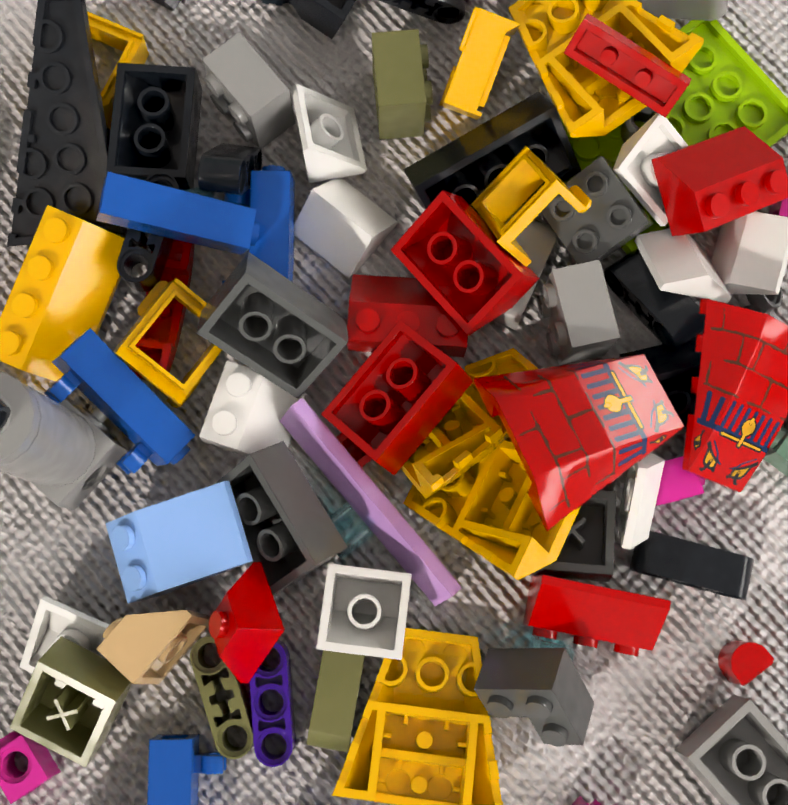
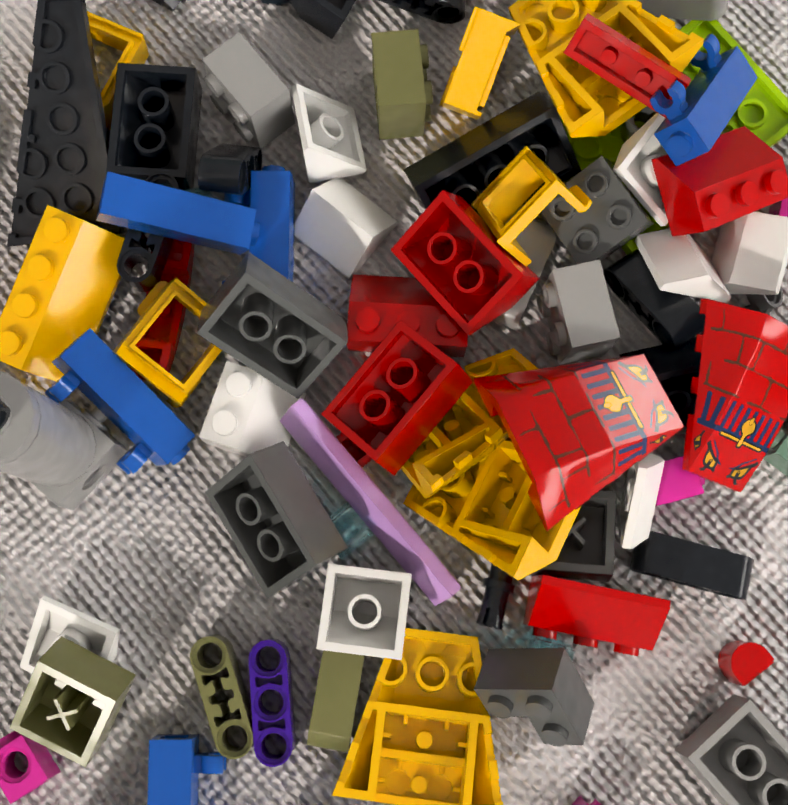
tan slope [96,610,210,684] -> none
light blue slope [106,481,253,604] -> none
red slope [209,562,285,683] -> none
none -> black pin [476,563,515,630]
none -> blue brick [650,34,758,166]

